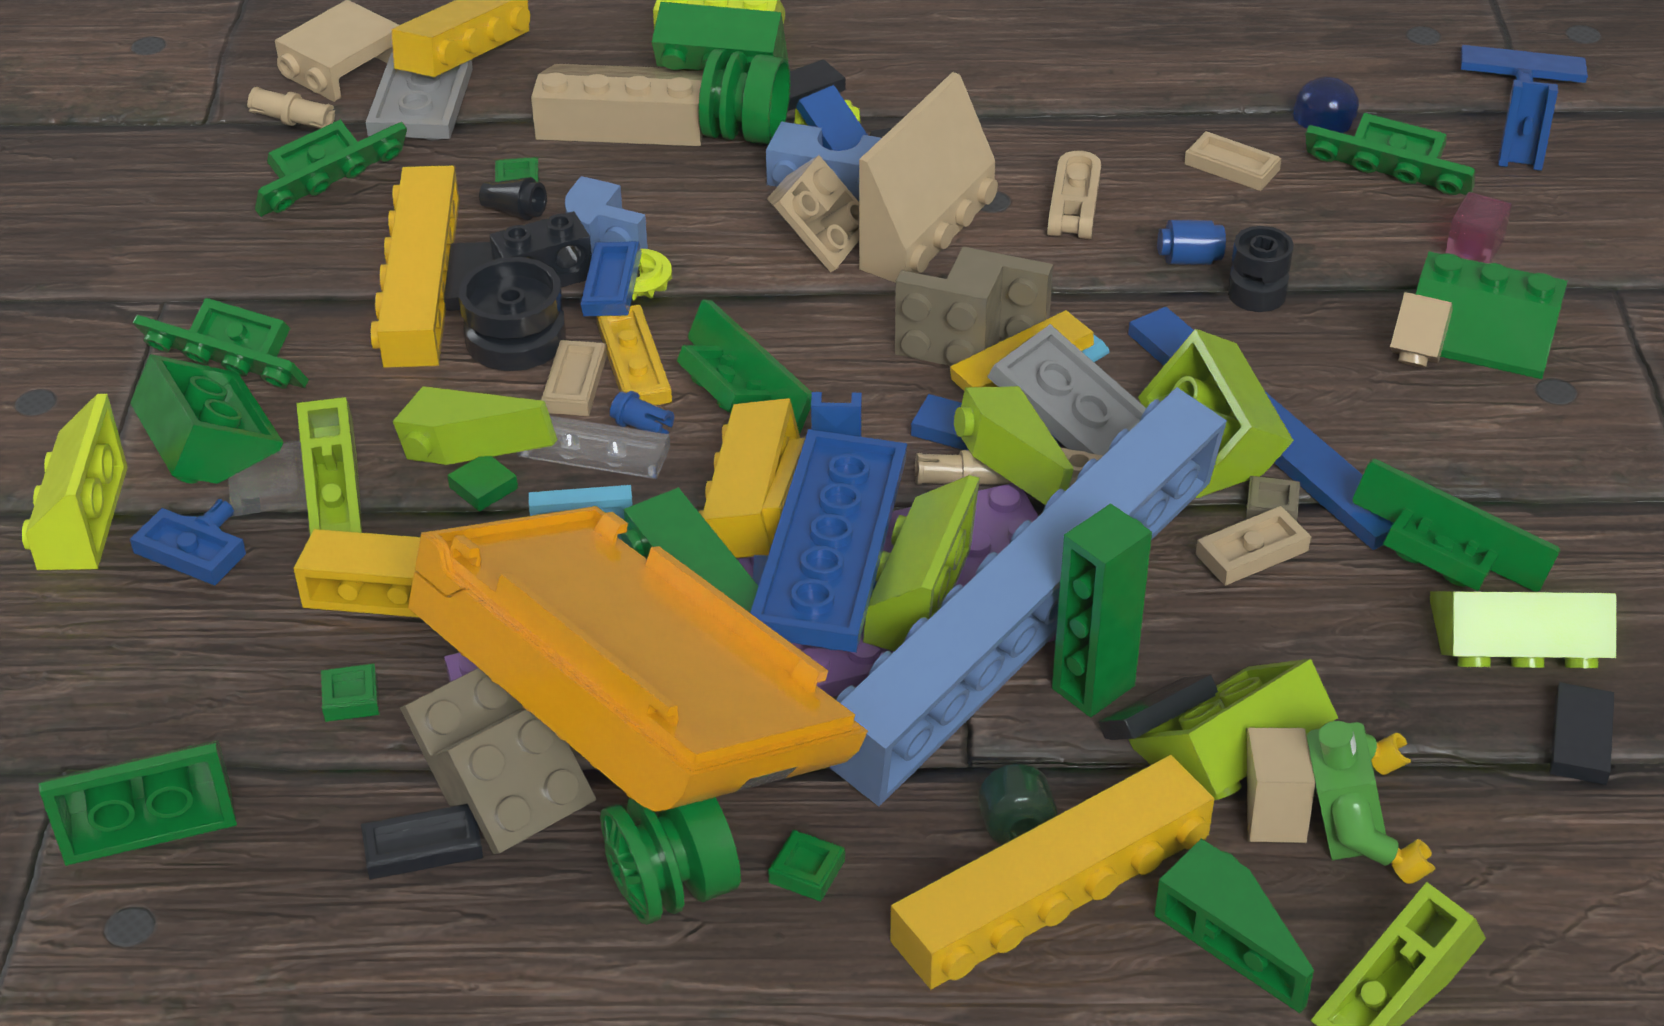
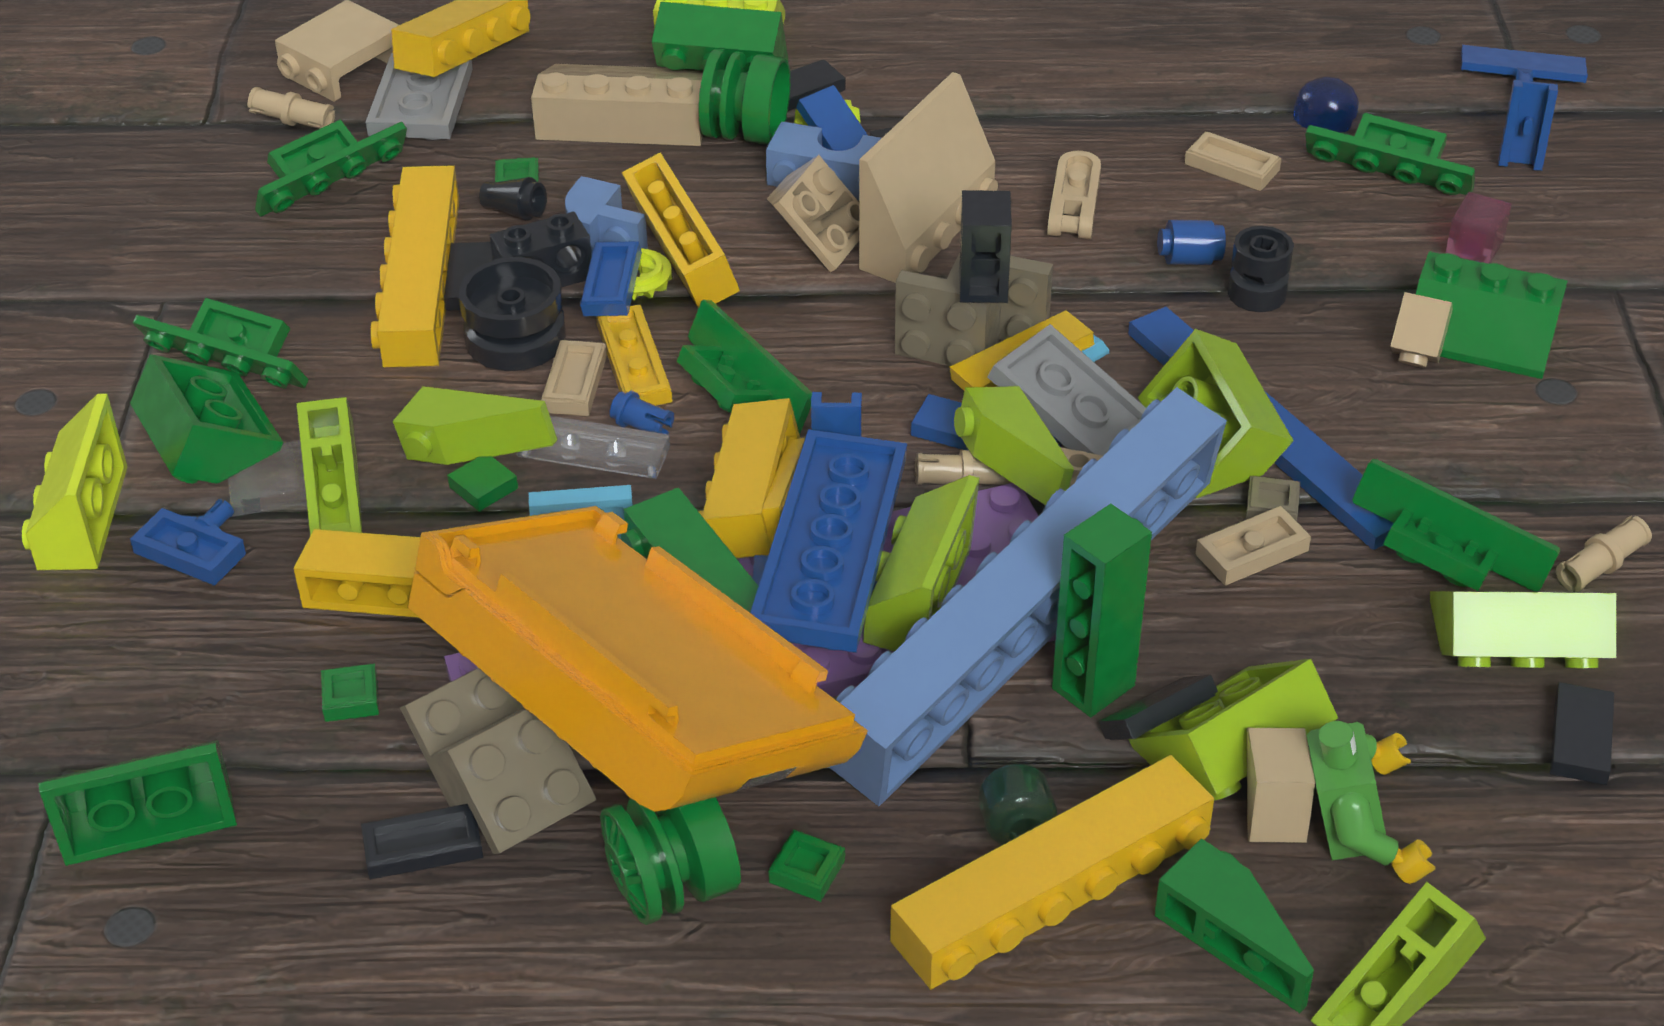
none -> yellow brick [622,152,740,308]
none -> black brick [959,190,1012,303]
none -> tan pin [1556,516,1652,592]

